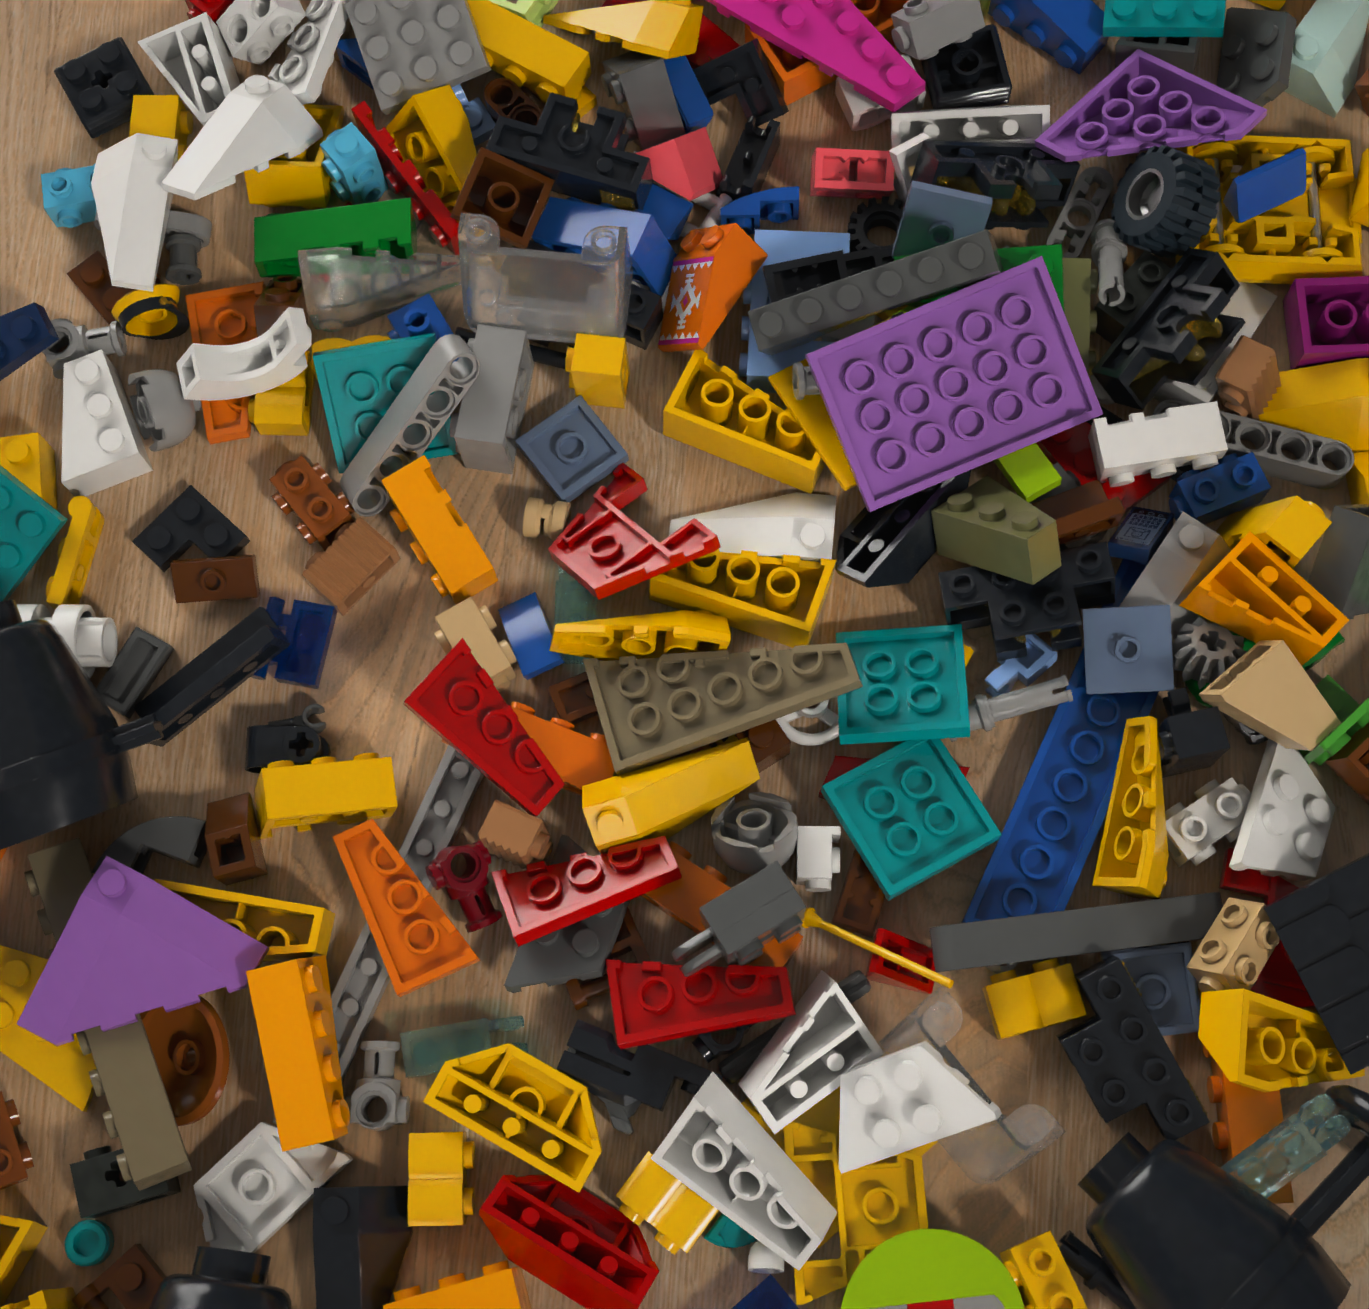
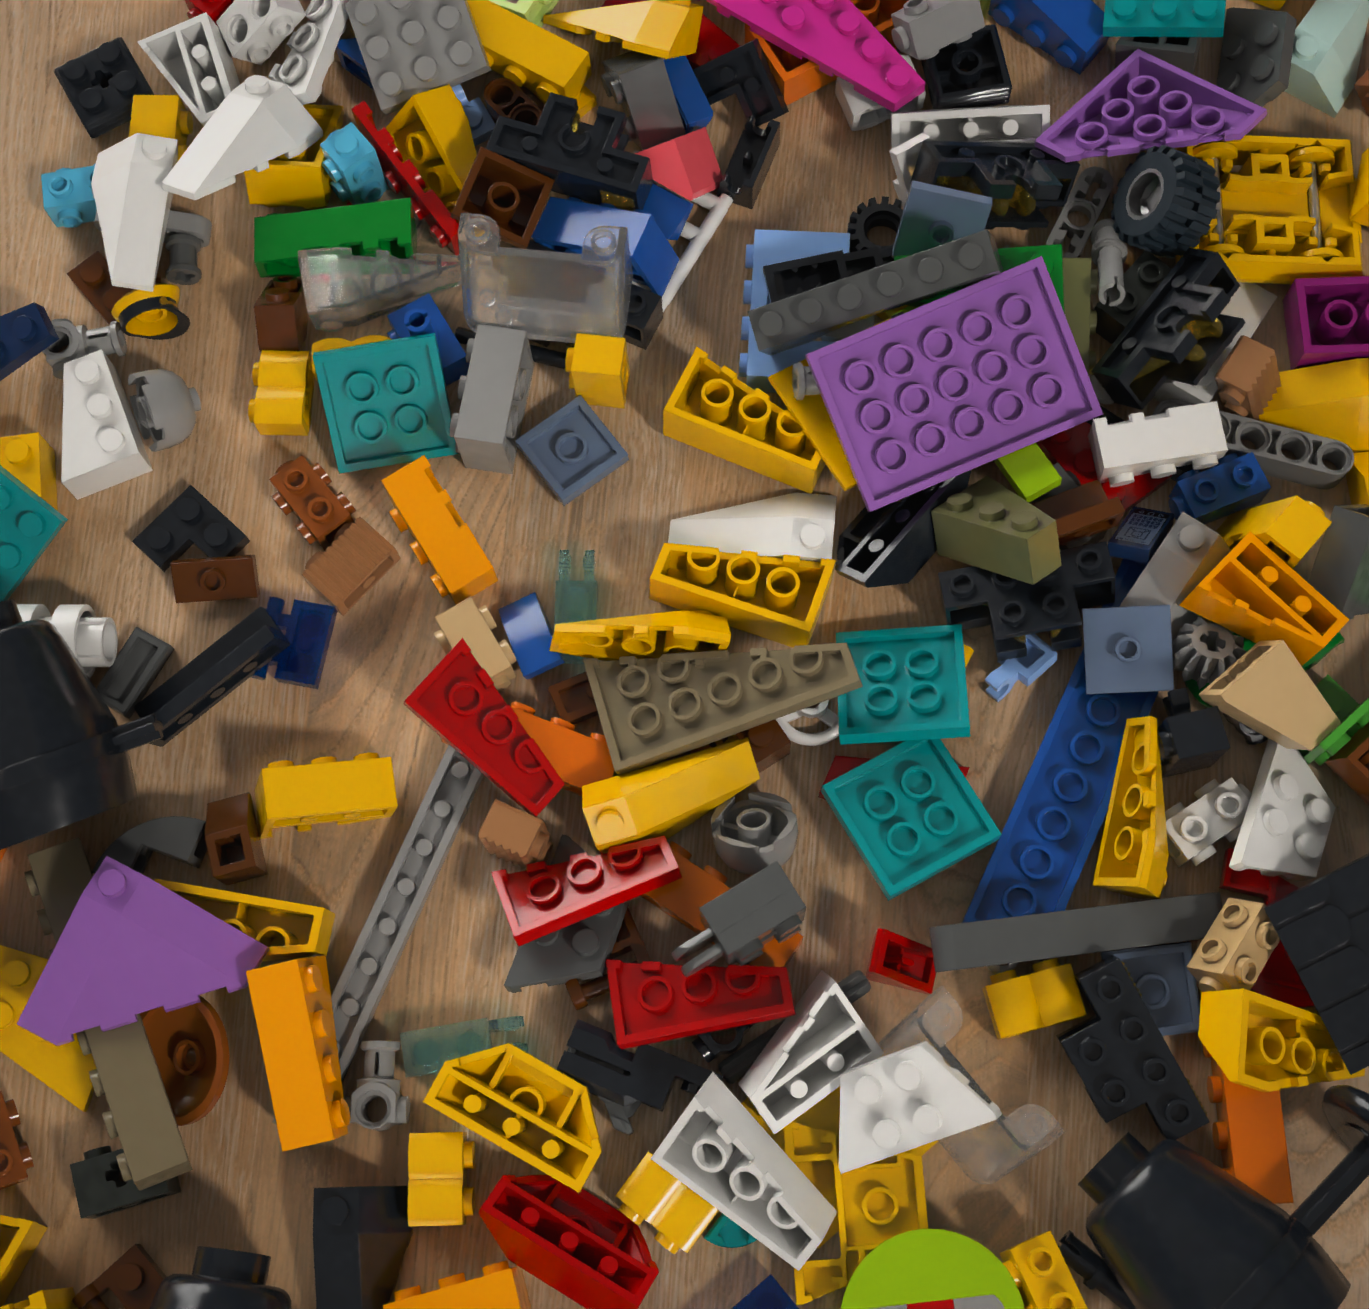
yellow plate [46,496,105,609] -> none
teal tile [65,1220,114,1267] -> none
white arch [176,307,312,401] -> none
orange wing [185,281,266,445] -> none
white wing [193,1122,353,1253] -> none
black piece [245,725,331,774] -> none
dark grey hand [268,704,326,734] -> none
orange wing [332,819,481,997] -> none
light grey beam [340,334,481,517] -> none
dark red connector [425,840,503,933] -> none
tan wheel [523,497,571,541] -> none
red wing [548,462,721,600] -> none
orange slope [658,223,768,352] -> none
blue slope [720,186,799,235] -> none
white hinge [748,1241,784,1274] -> none
white brick [796,826,841,892] -> none
yellow piece [801,907,954,989] -> none
coral brick [810,147,894,200] -> none
reddish brown plate [831,848,885,938] -> none
light grey pin [950,675,1073,742] -> none
clear light blue hinge [1220,1093,1352,1199] -> none
blue slope [1223,148,1306,223] -> none

